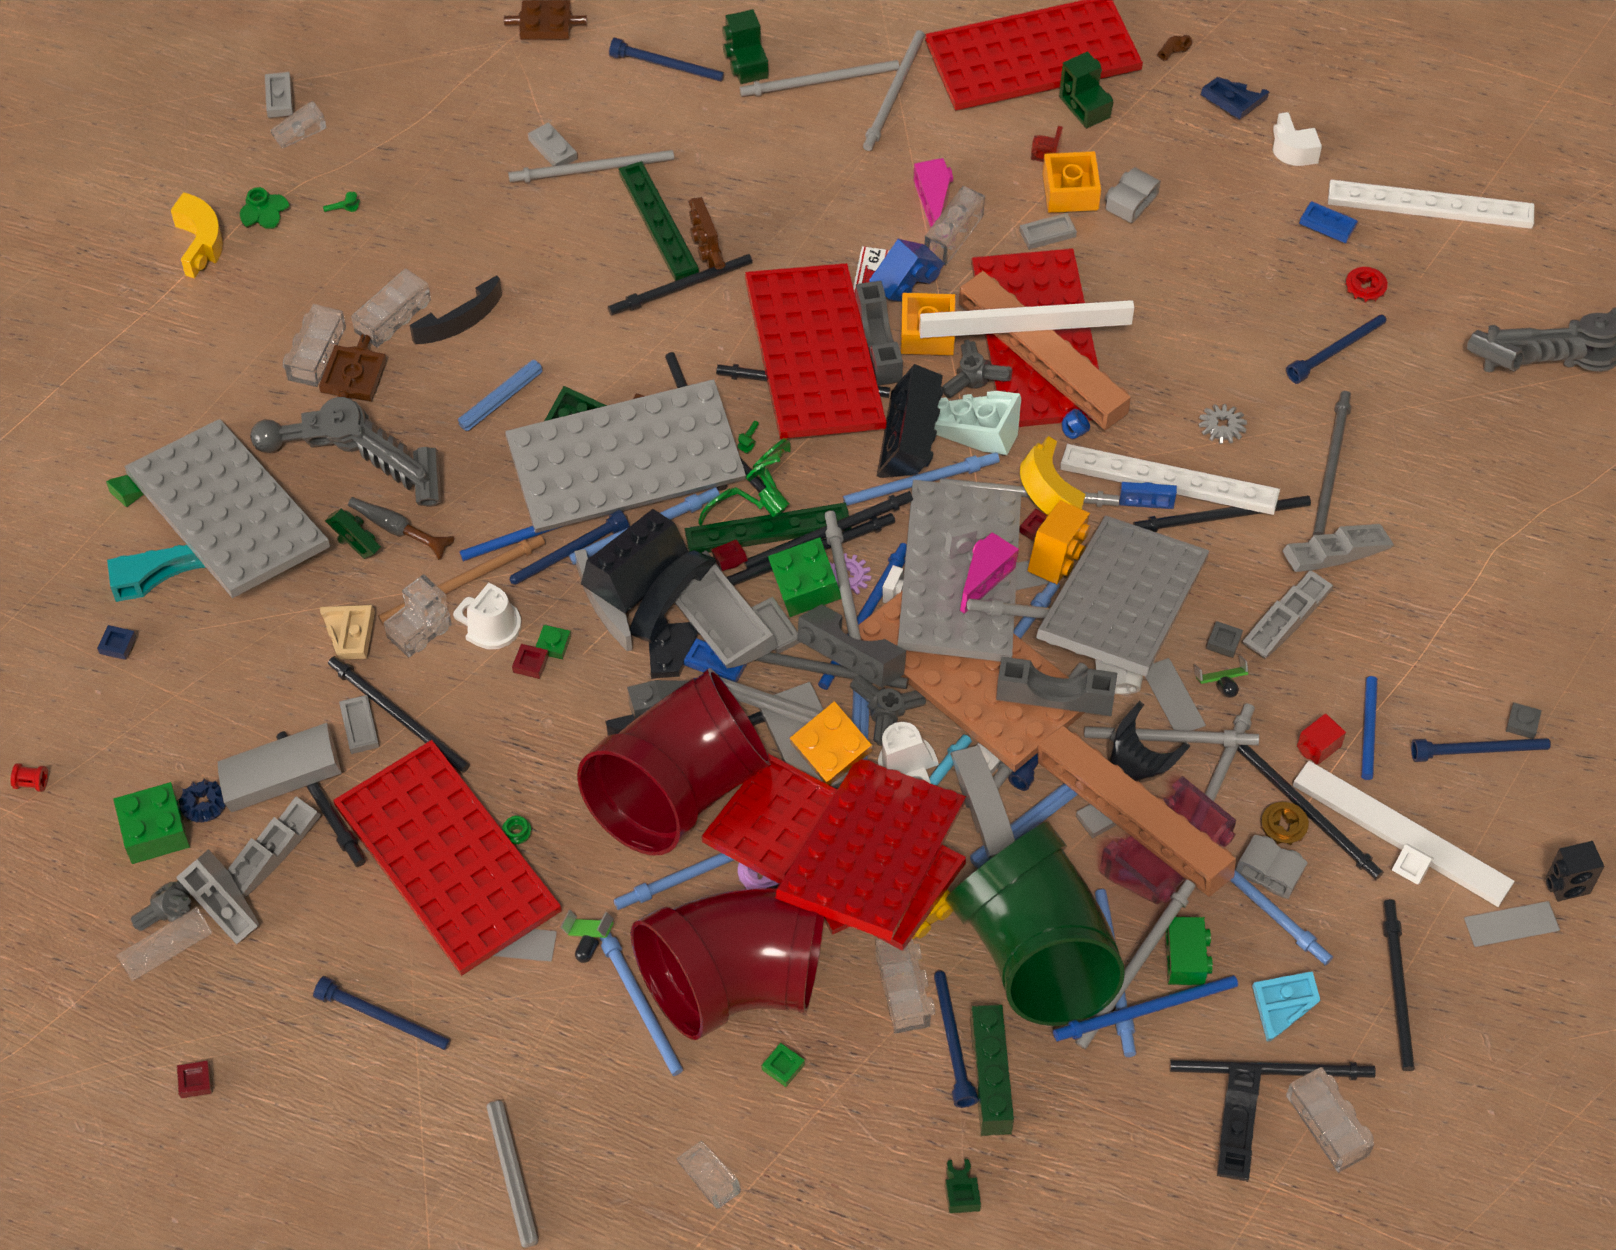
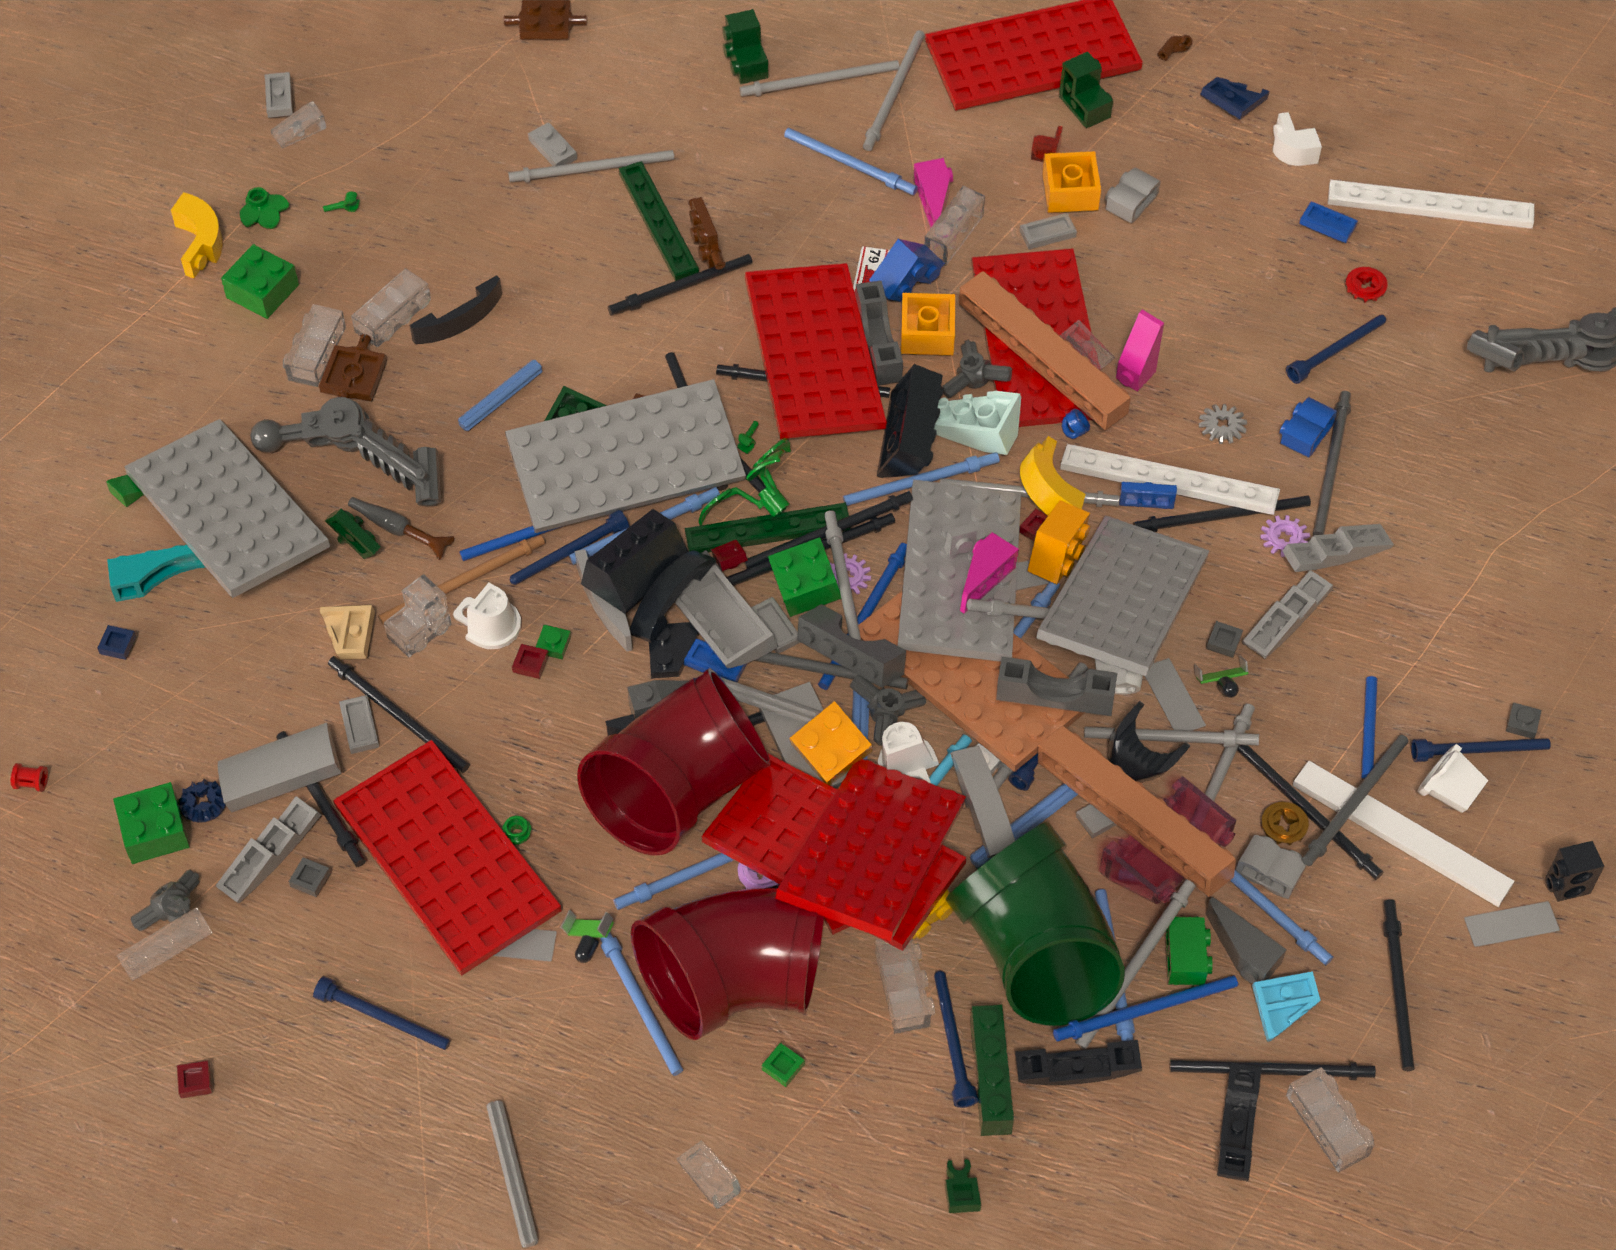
light grey slope [176,849,259,944] -> none
dark blue piece [609,37,724,81] -> none
white plate [883,565,903,603] -> none
white tile [919,300,1134,338] -> none
red brick [1297,713,1346,765] -> none
white plate [1392,844,1434,885] -> none
none -> green brick [221,244,299,319]
none -> dark grey plate [288,857,331,897]
none -> medium blue bar [784,128,918,195]
none -> black slope [1015,1040,1142,1085]
none -> clear slope [1060,320,1115,371]
none -> dark pink slope [1116,309,1164,392]
none -> dark grey slope [1206,897,1287,983]
none -> lavender gear [1260,515,1310,557]
none -> blue brick [1279,397,1337,457]
none -> dark grey bar [1302,735,1409,866]
none -> white container [1417,744,1488,813]

